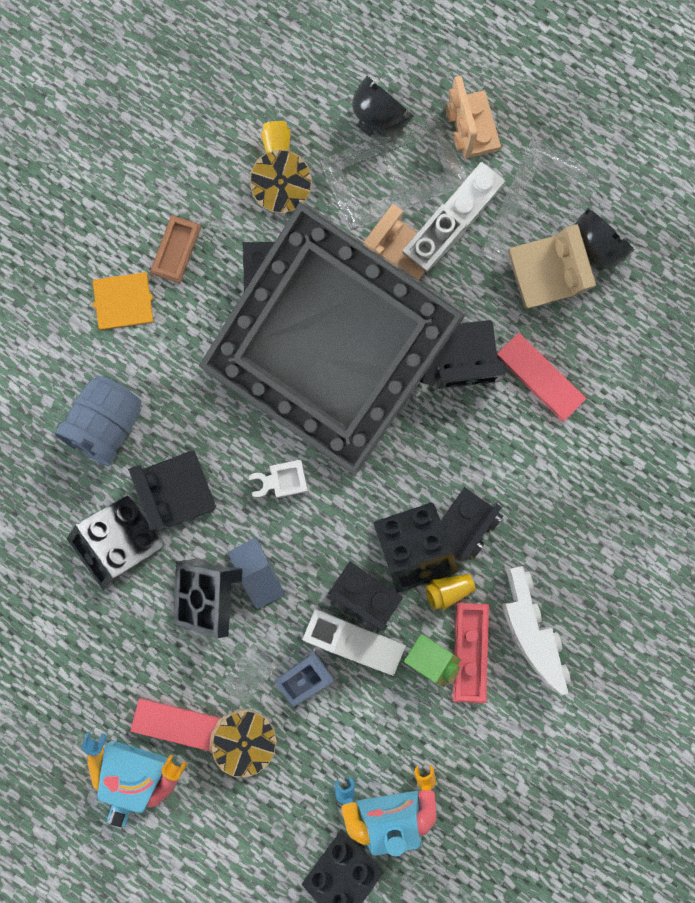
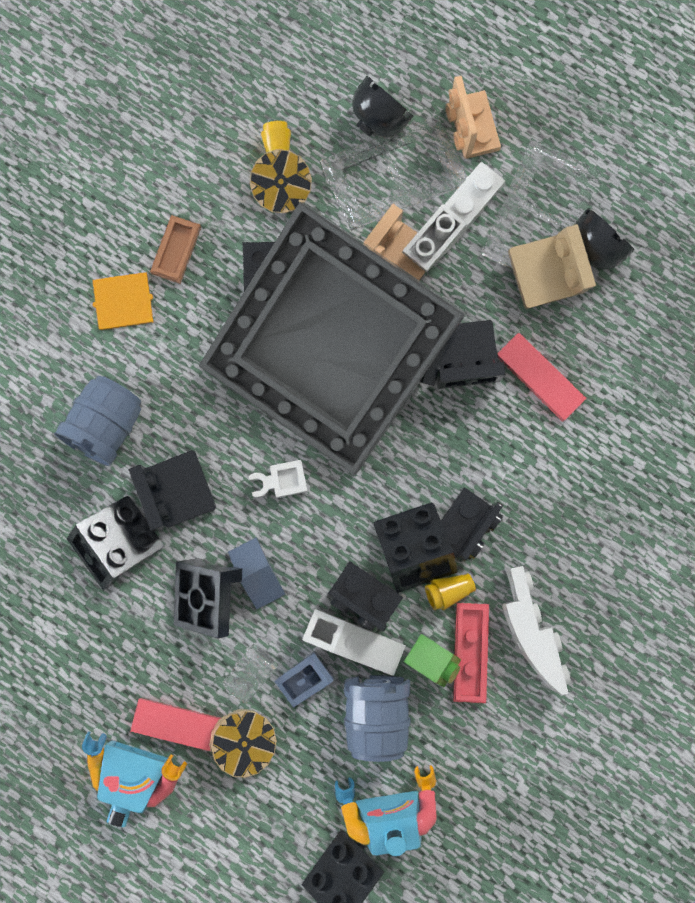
none -> sand blue piece [344,675,411,762]

